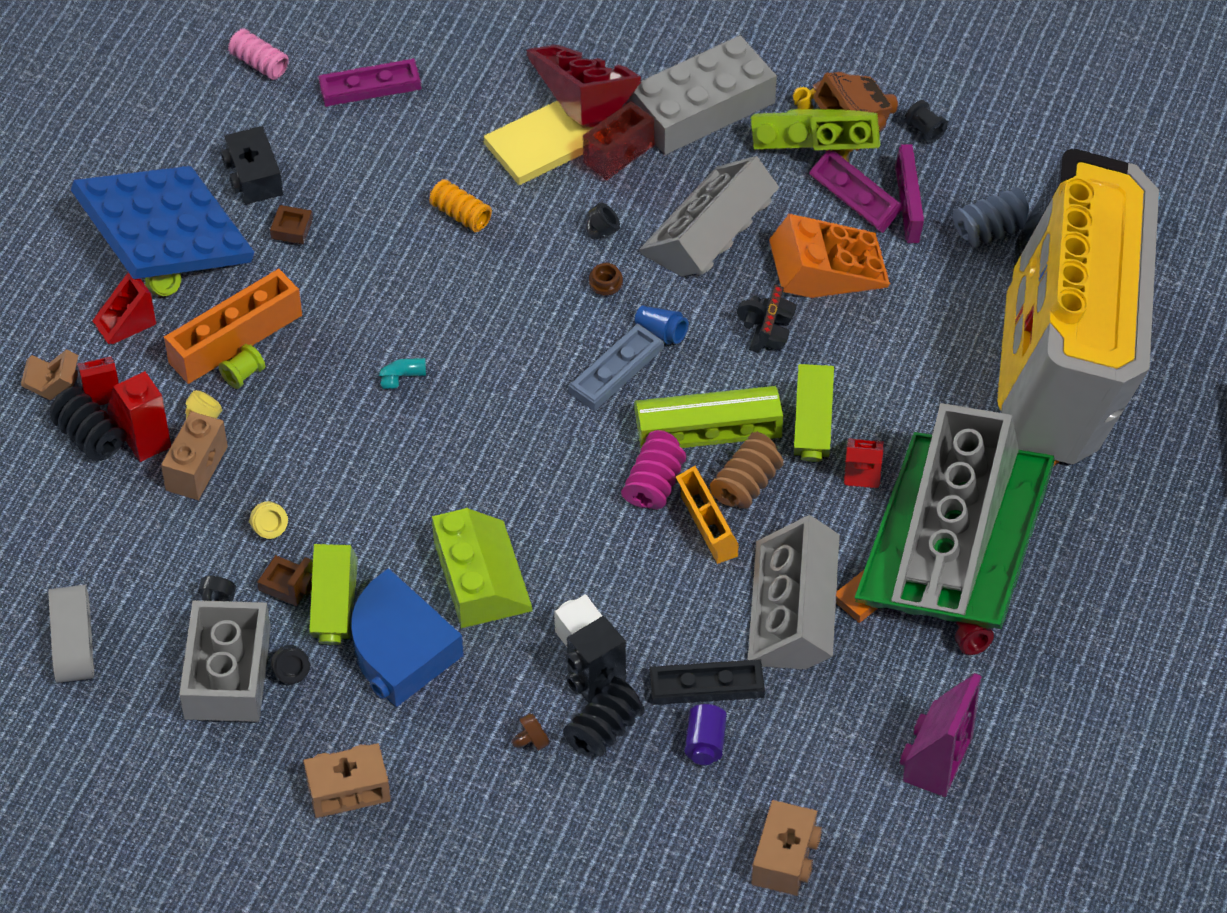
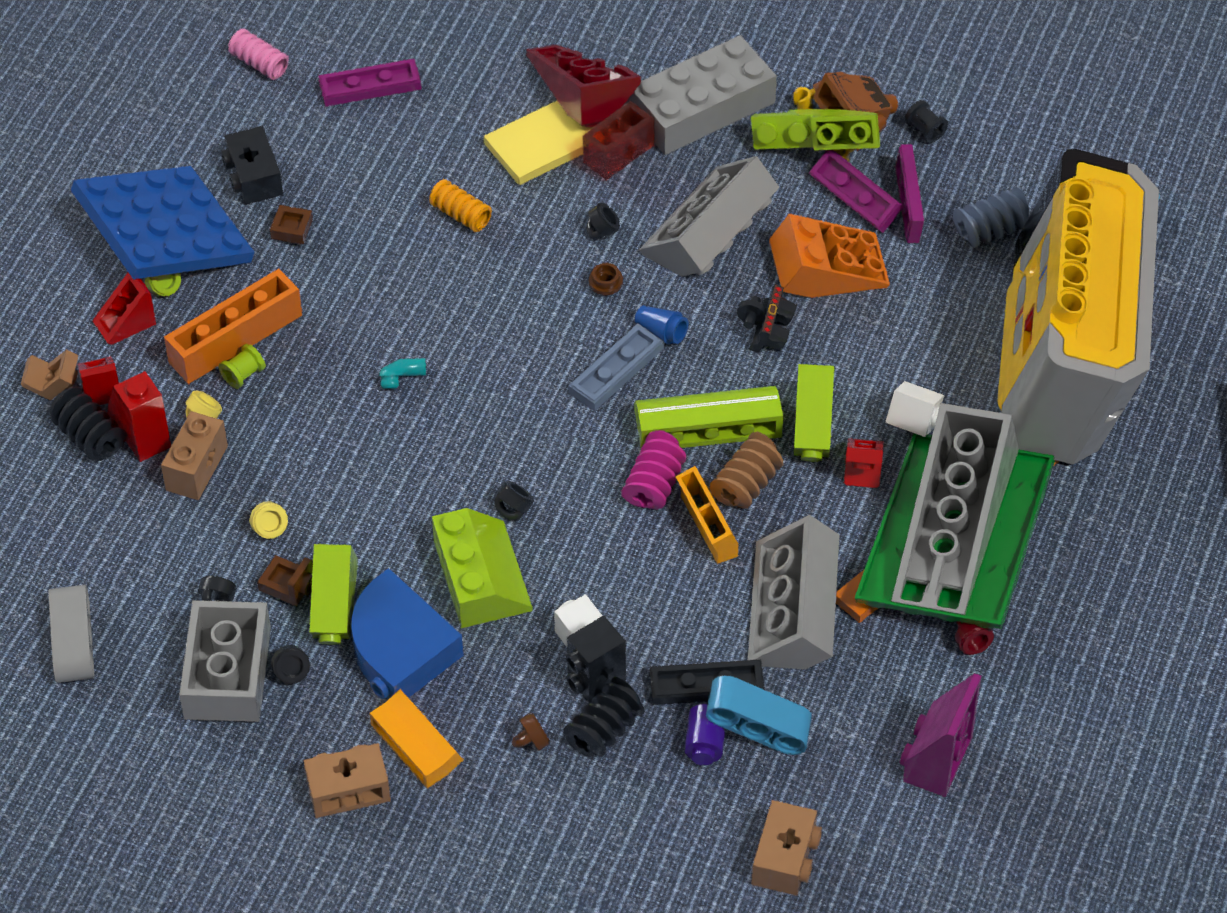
none -> light orange piece [370,689,464,788]
none -> black tile [494,481,534,521]
none -> dark azure beam [706,676,812,755]
none -> white brick [885,381,944,437]

